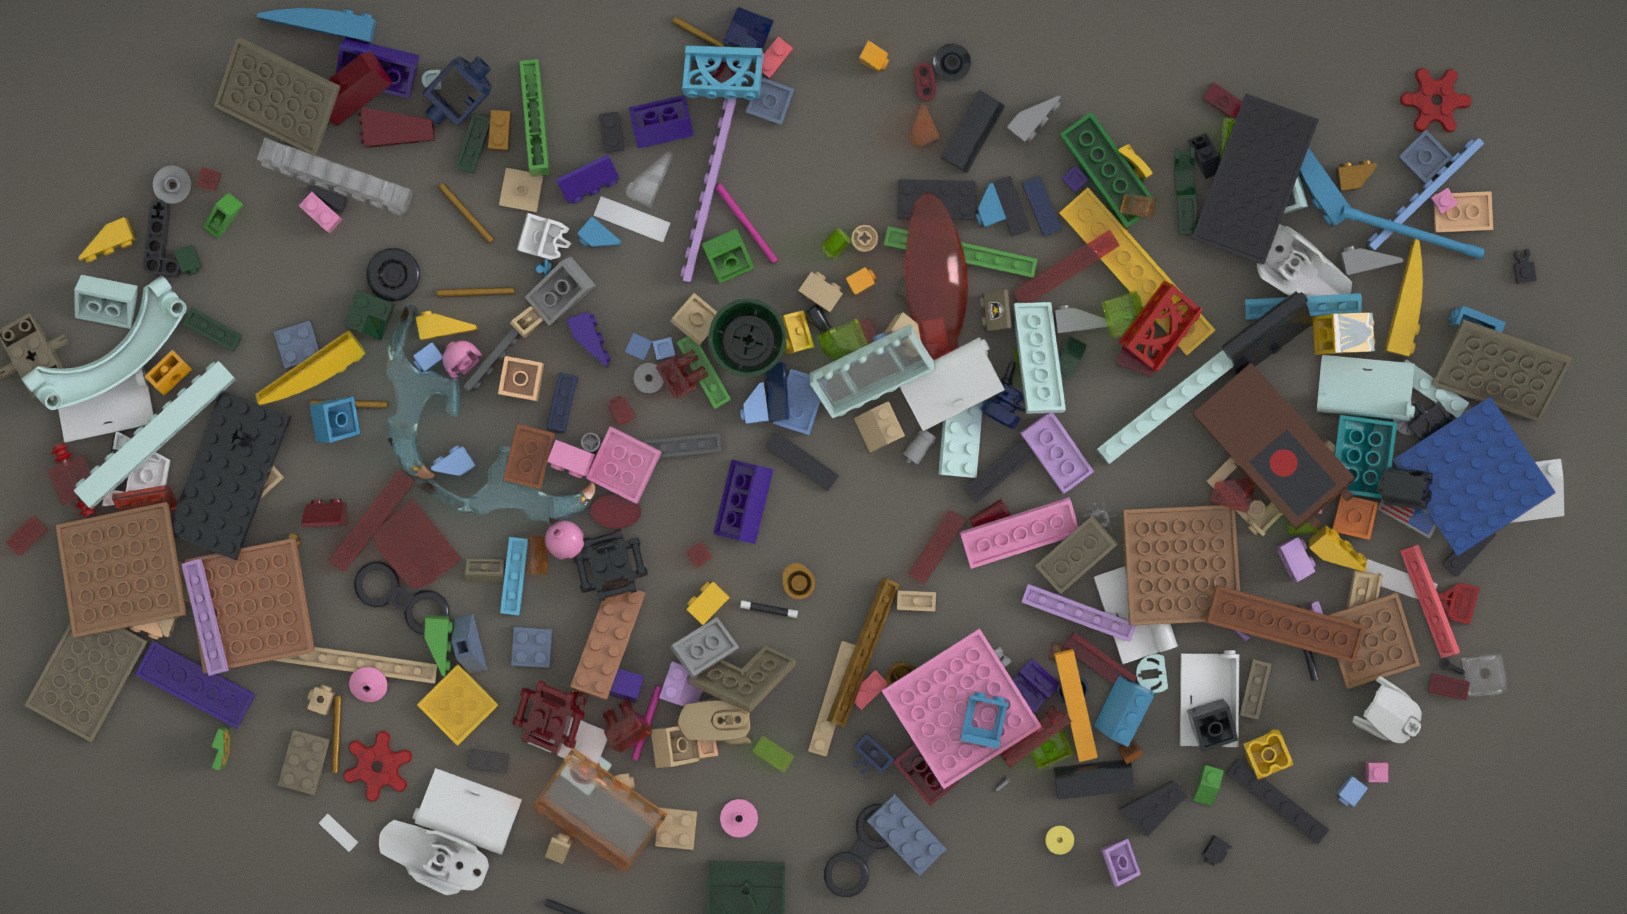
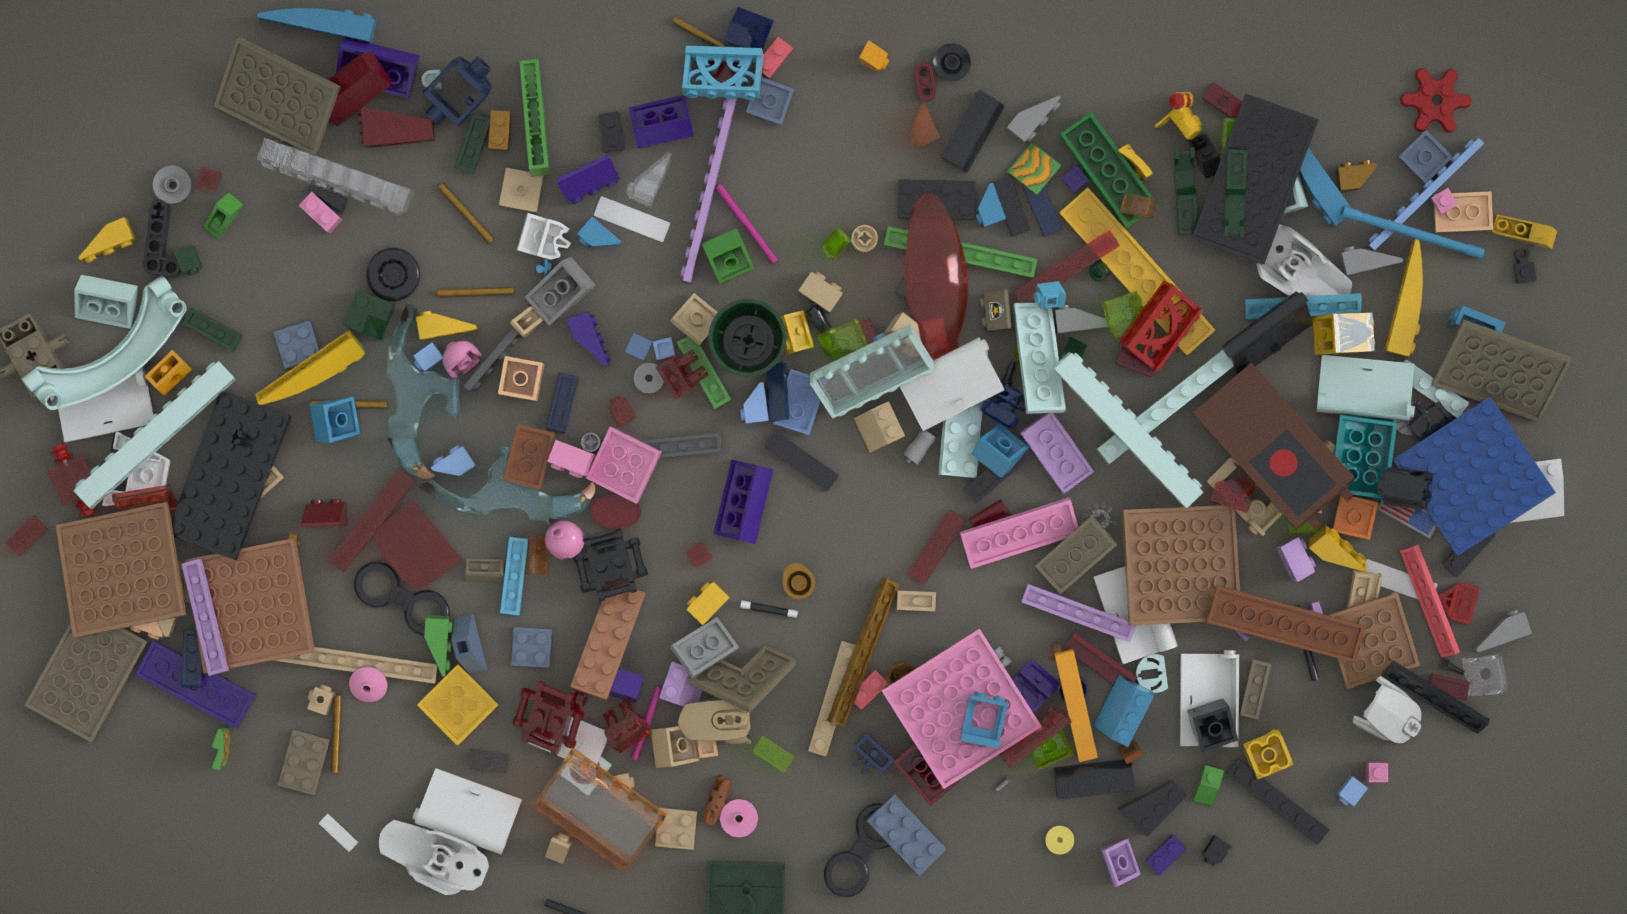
red plate [343,731,412,802] -> none
light orange brick [845,267,876,296] -> none
none -> dark blue tile [182,630,202,688]
none -> dark orange hinge [702,775,732,825]
none -> dark azure slope [971,423,1029,478]
none -> slope [1007,142,1061,196]
none -> medium azure window [1034,281,1066,309]
none -> light aqua brick [1052,352,1203,508]
none -> dark green tile [1089,261,1109,282]
none -> dark purple plate [1145,835,1186,875]
none -> yellow piece [1155,92,1203,140]
none -> dark green piece [1224,149,1247,237]
none -> black plate [1382,661,1490,734]
none -> light grey slope [1473,609,1532,653]
none -> yellow slope [1492,214,1557,249]

